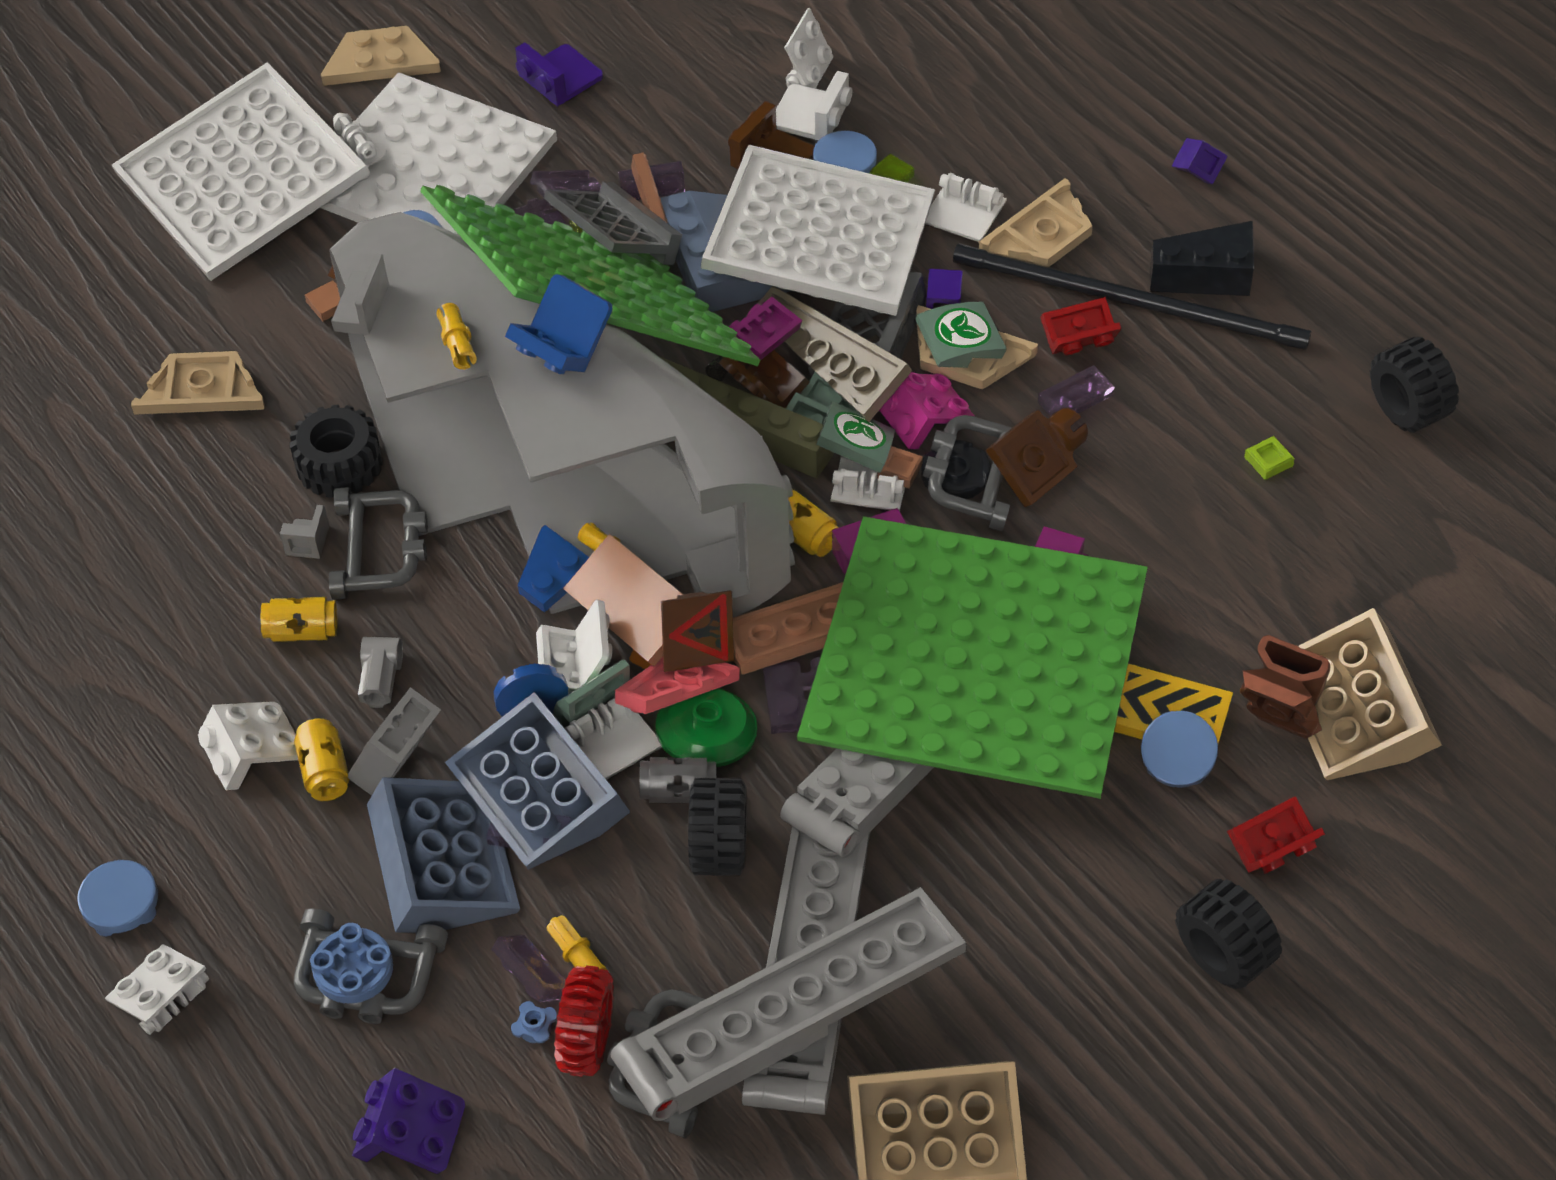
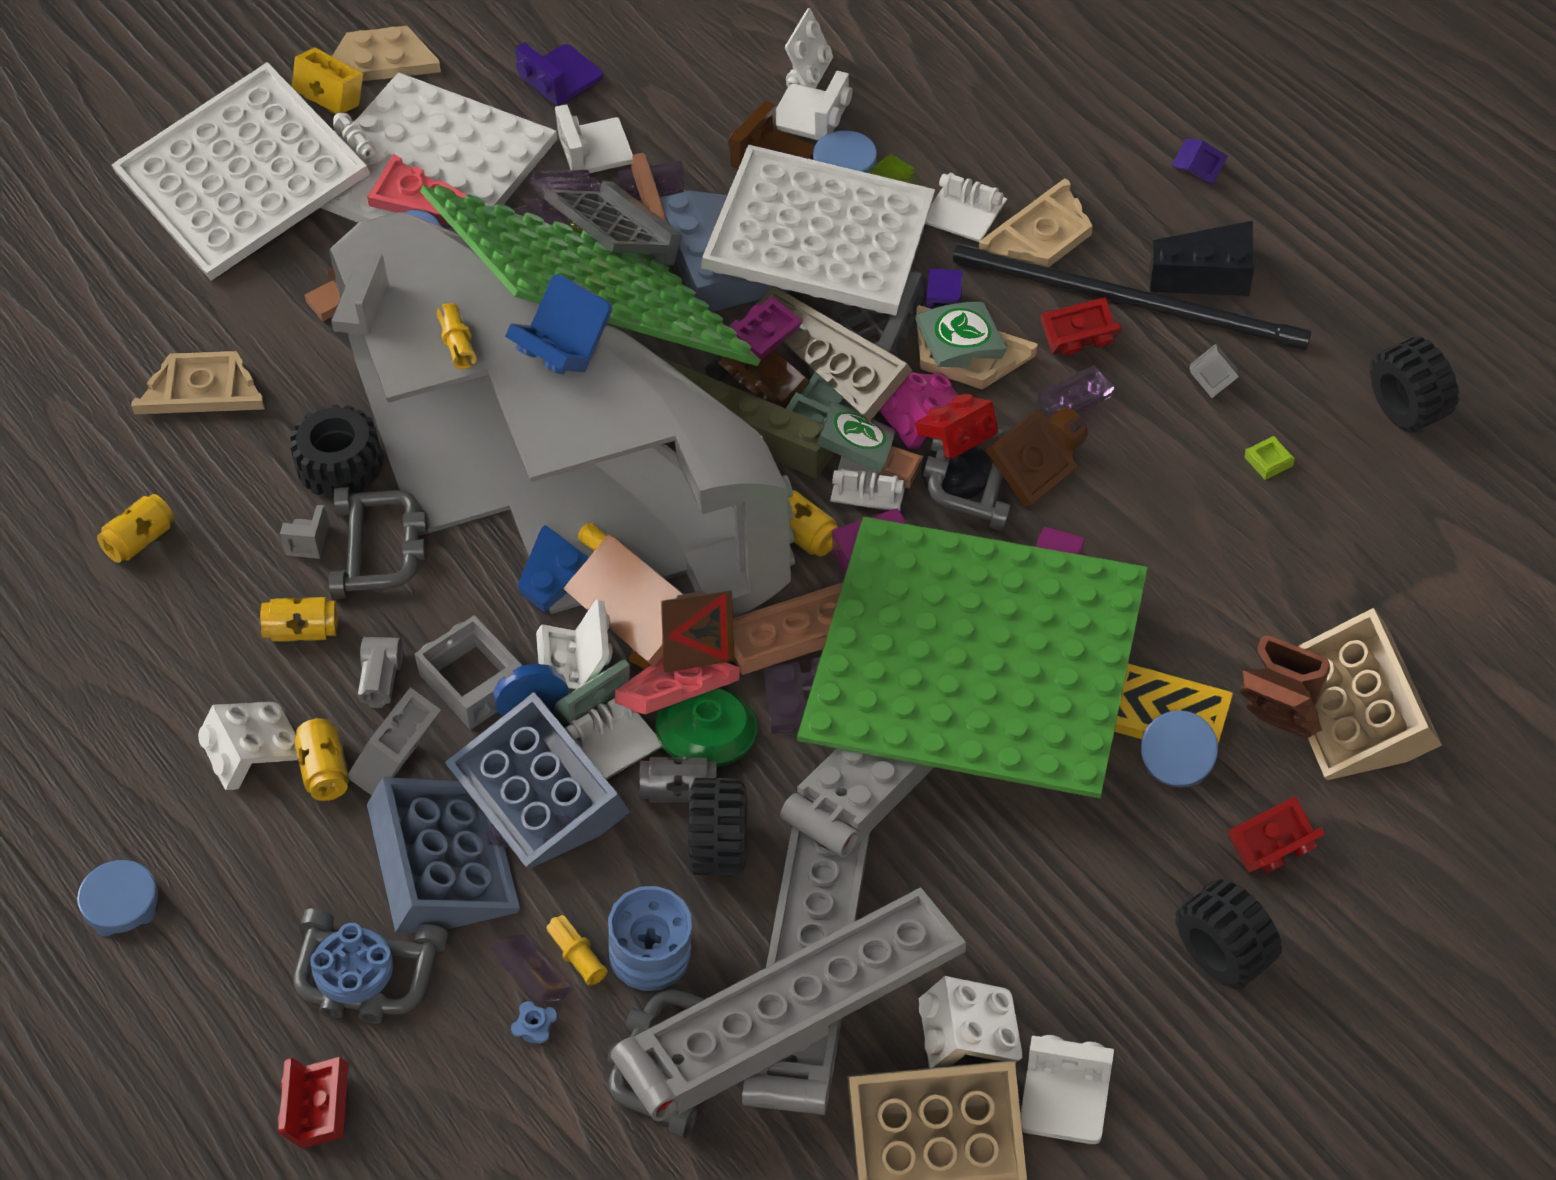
white hinge [105,944,209,1035] -> none
dark purple bracket [352,1068,465,1174] -> none
red gear [554,965,614,1077] -> none
none -> yellow piece [97,494,175,563]
none -> red bracket [278,1057,349,1149]
none -> yellow brick [291,47,363,114]
none -> coral wing [367,154,466,226]
none -> light grey window [414,615,523,730]
none -> white bracket [555,104,633,177]
none -> medium blue wheel [608,886,692,991]
none -> red bracket [915,394,998,459]
none -> white bracket [919,976,1022,1068]
none -> white bracket [1020,1035,1114,1144]
none -> light grey panel [1190,344,1239,398]

